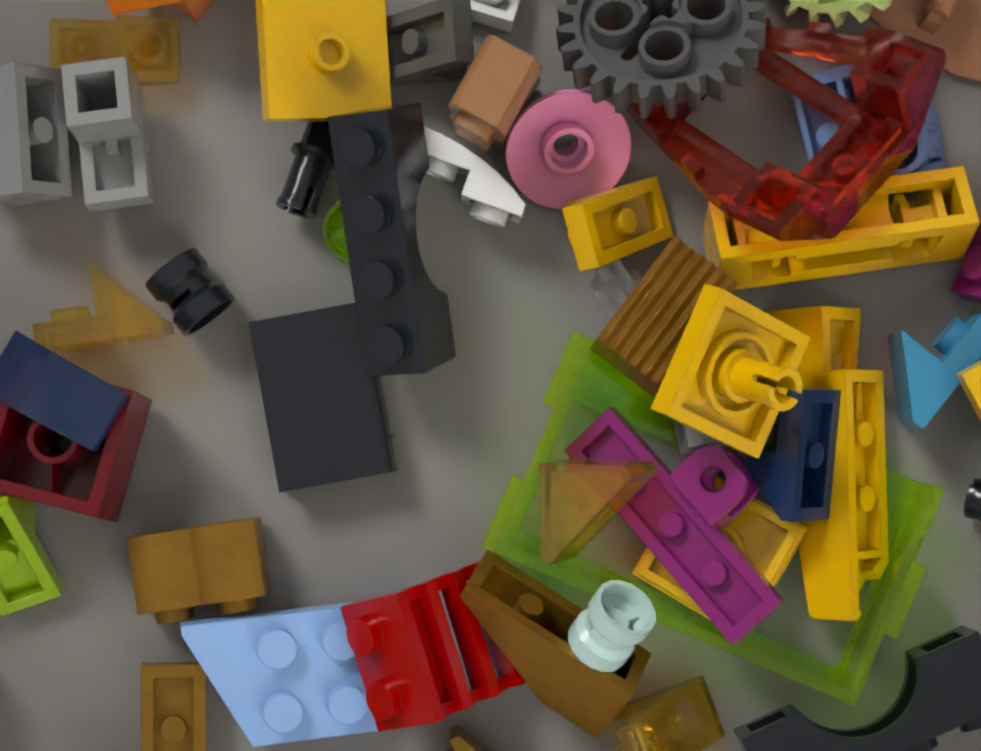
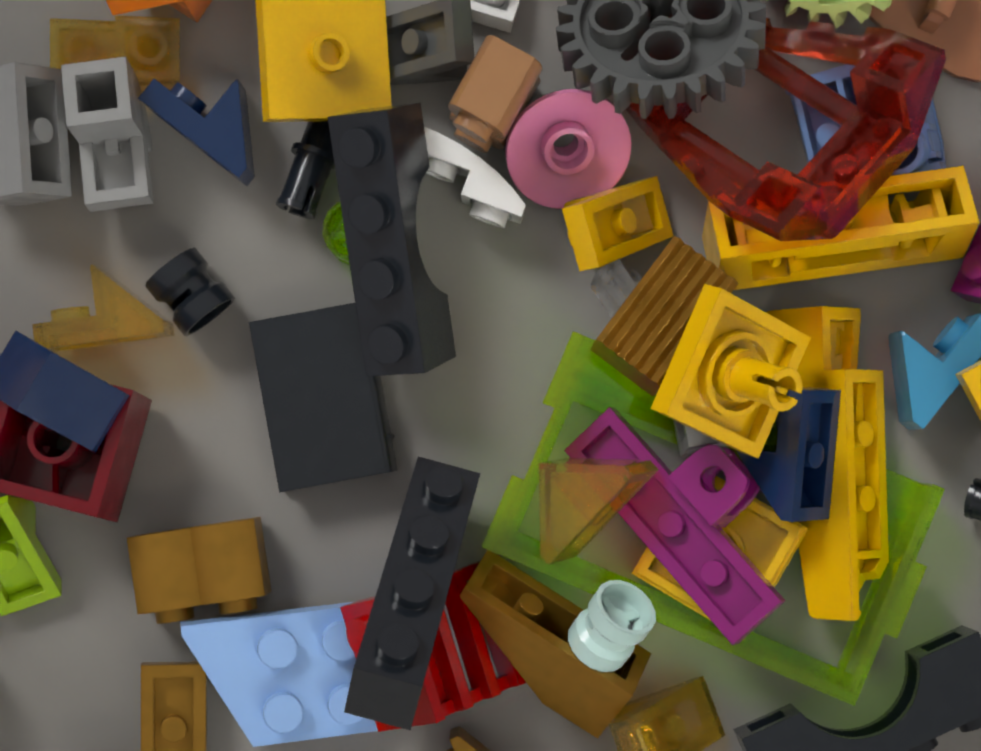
none -> dark blue slope [138,79,255,186]
none -> black arch [344,456,480,730]

